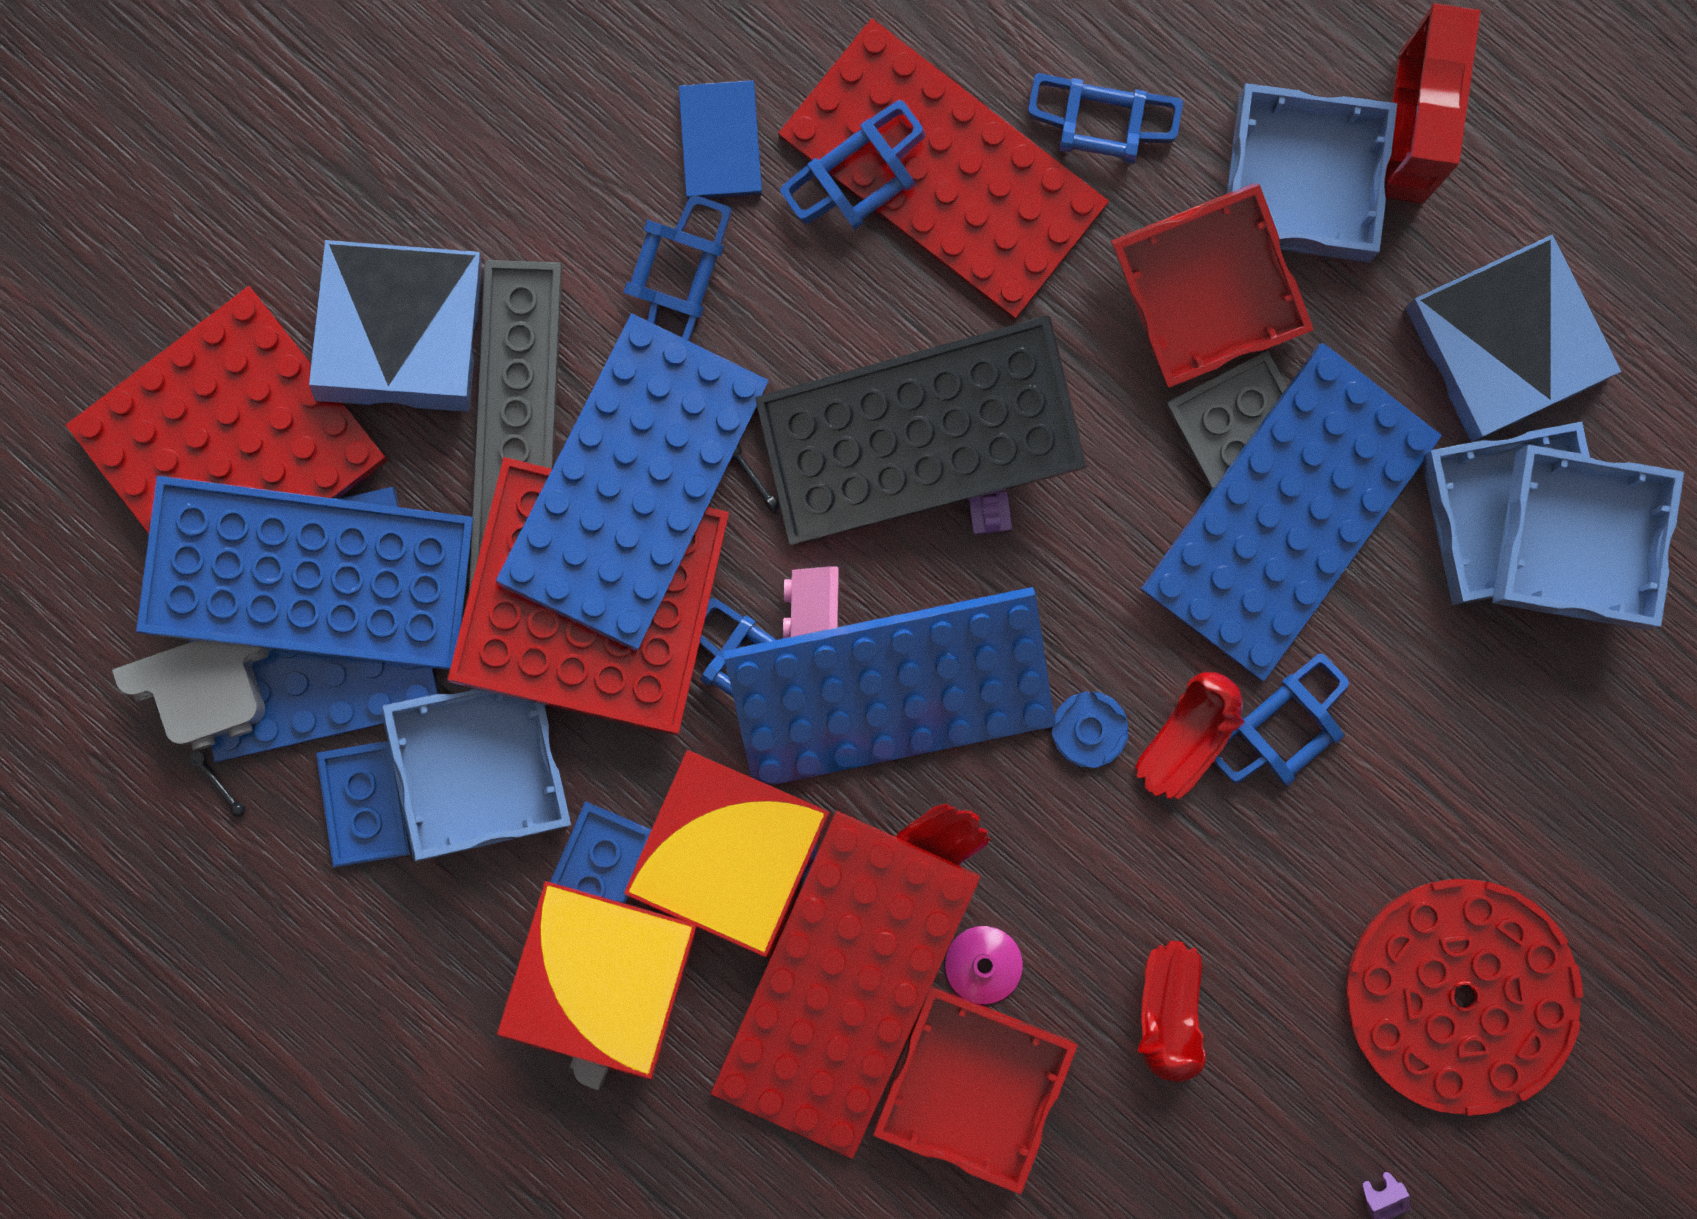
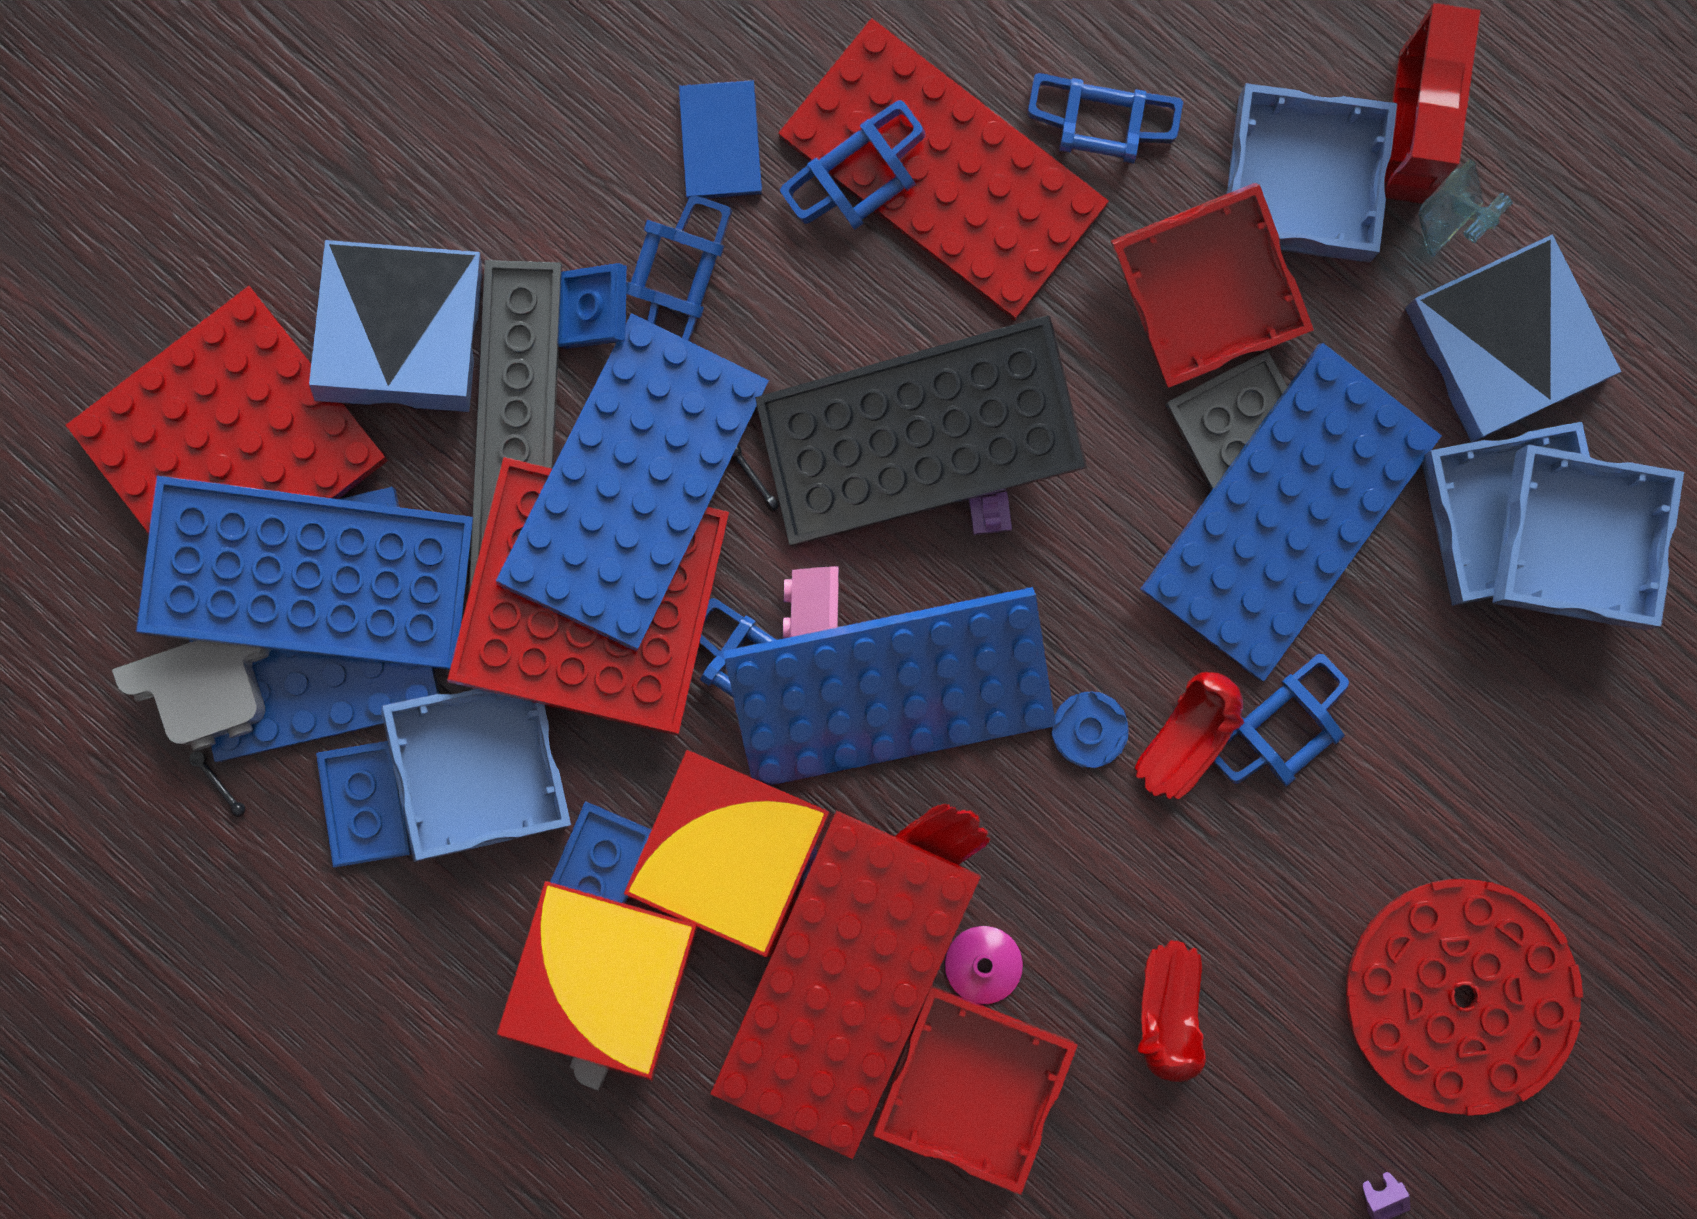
none -> blue plate [558,263,627,349]
none -> clear light blue plate [1418,159,1513,256]

